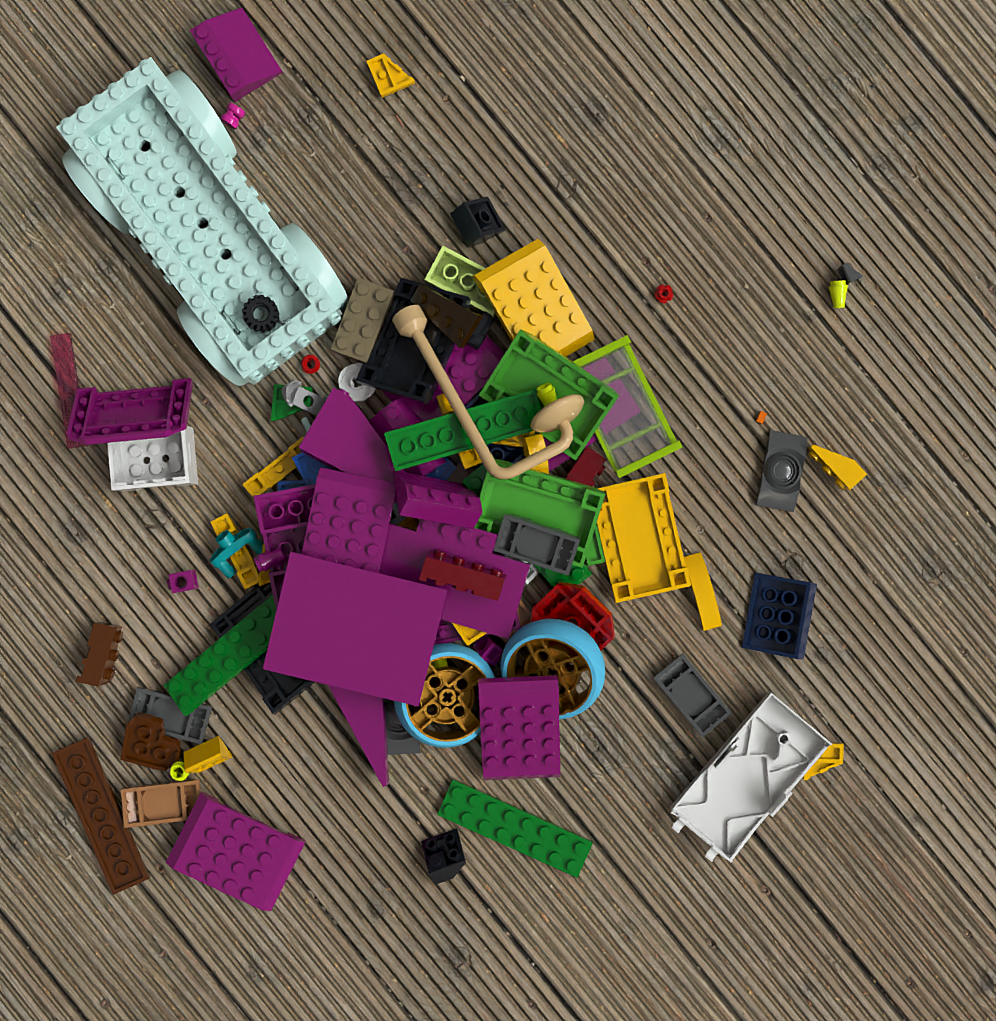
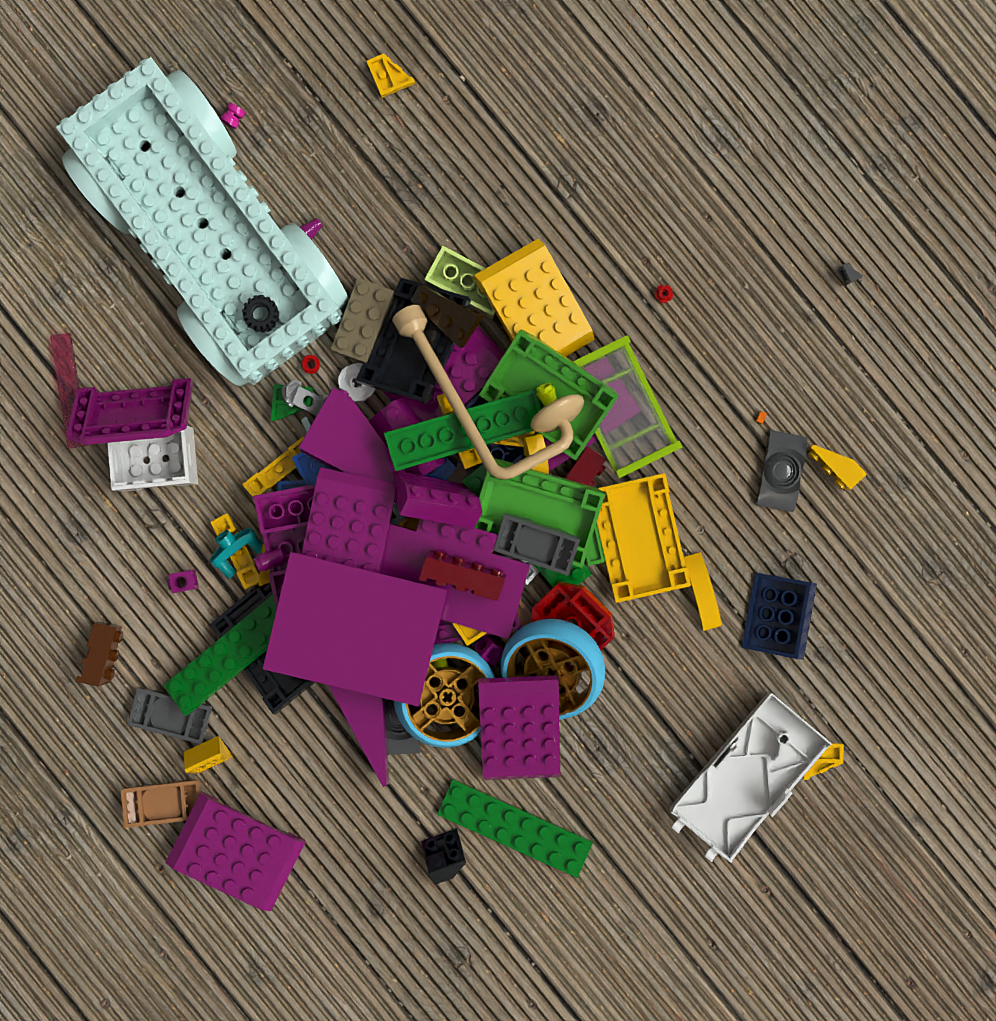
reddish brown plate [52,737,150,895] -> none
reddish brown plate [120,712,181,771] -> none
neon yellow cone [170,762,189,781] -> none
magenta slope [190,8,283,102] -> none
black slope [450,197,506,247] -> none
black piece [466,311,494,351] -> none
dark grey slope [653,653,732,738] -> none
neon yellow cone [828,280,848,308] -> none
none -> magenta cone [300,218,323,240]

